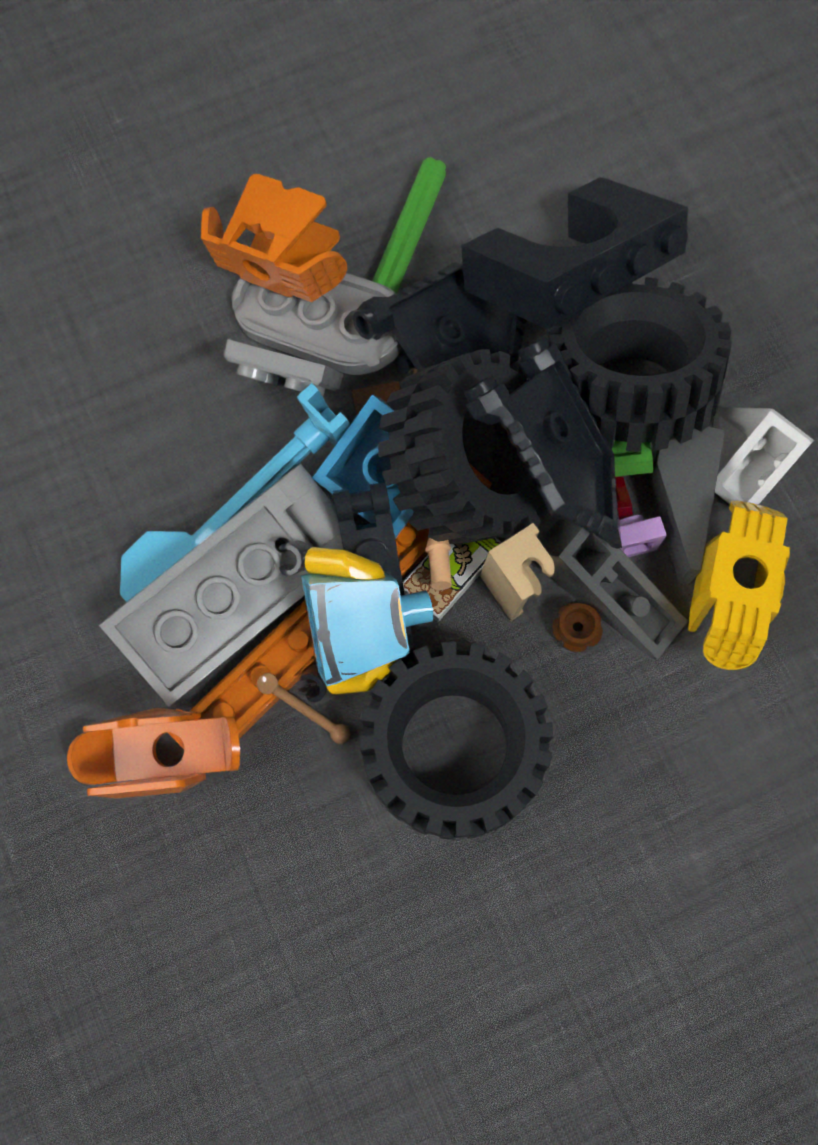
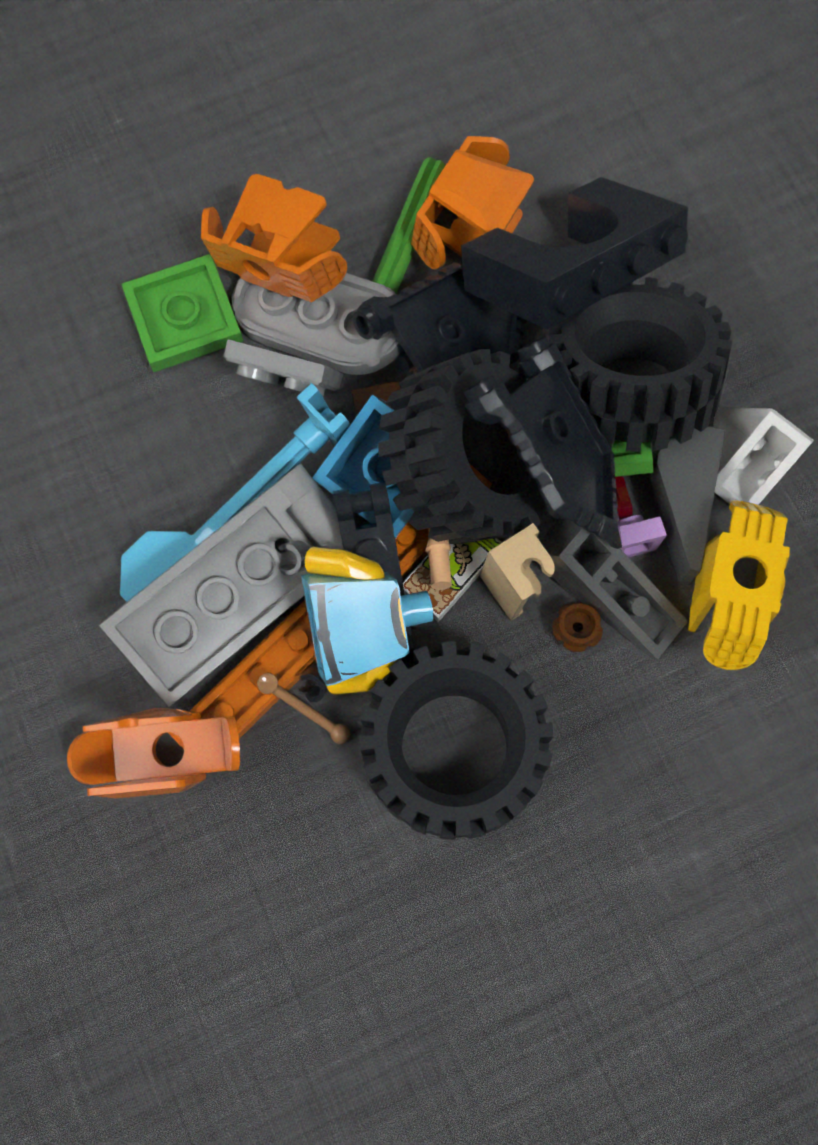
none -> bright green plate [121,254,243,372]
none -> orange piece [411,136,534,270]

